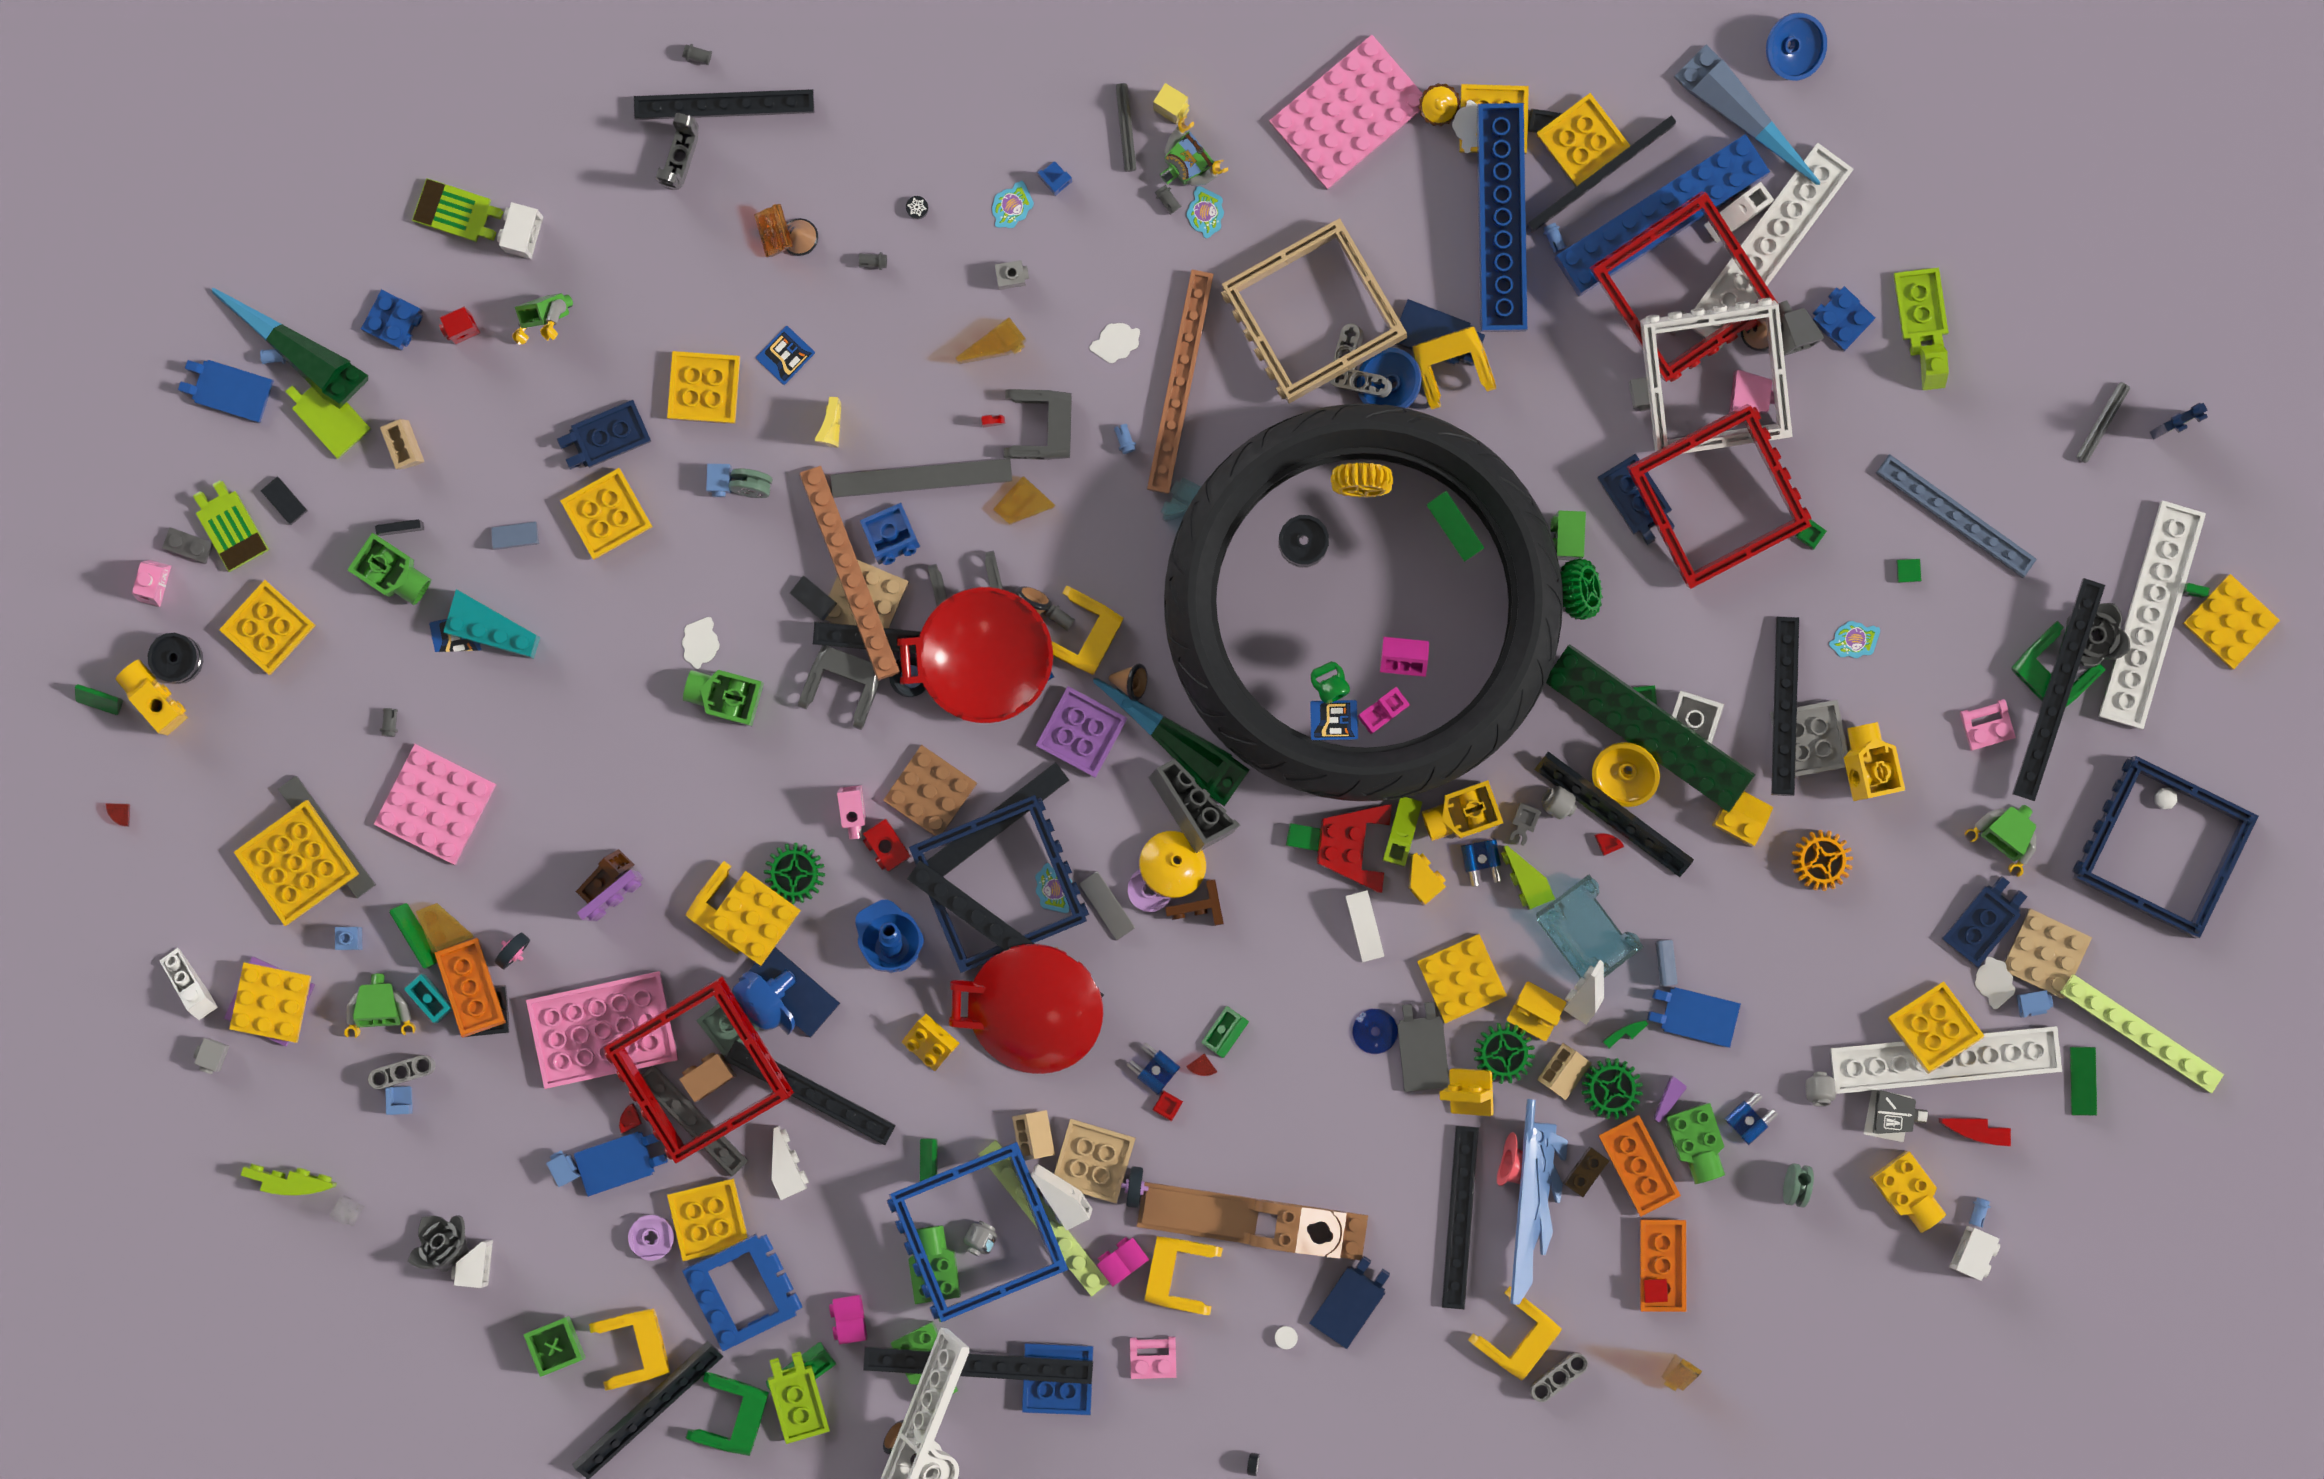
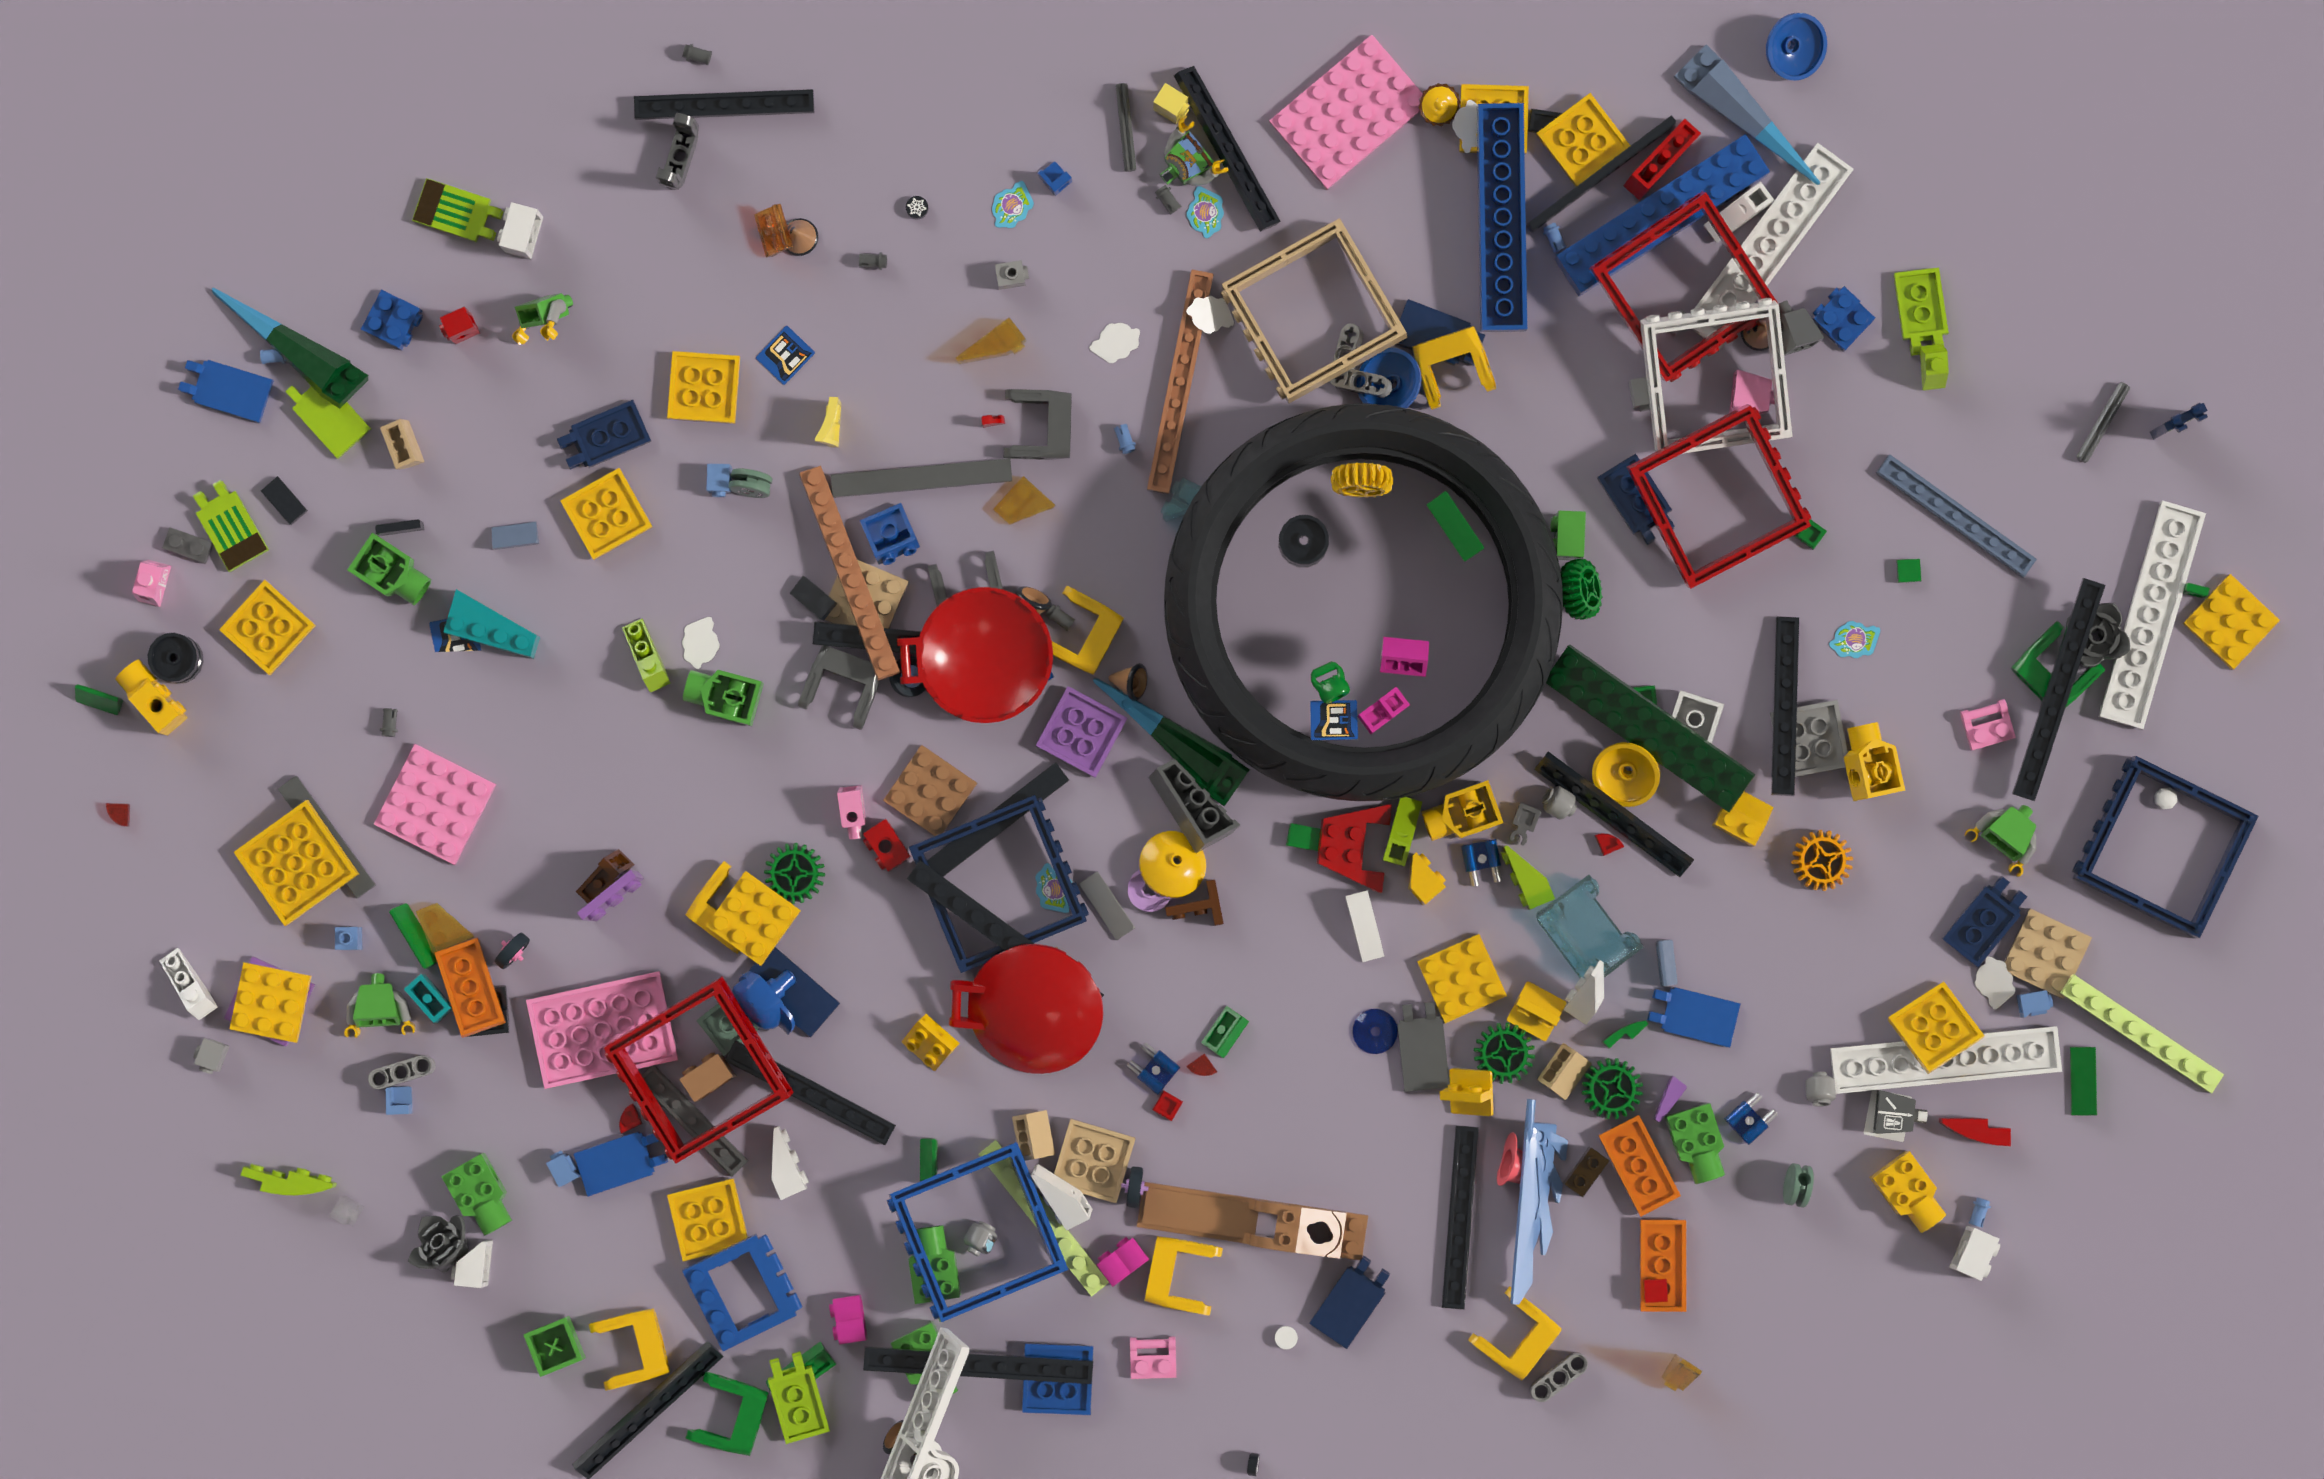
lavender plate [628,1215,674,1261] -> none
blue piece [855,899,924,973] -> none
none -> bright green brick [441,1153,512,1236]
none -> lime slope [622,618,671,693]
none -> black plate [1174,66,1281,232]
none -> white sticker [1186,296,1234,334]
none -> red slope [1623,119,1701,201]

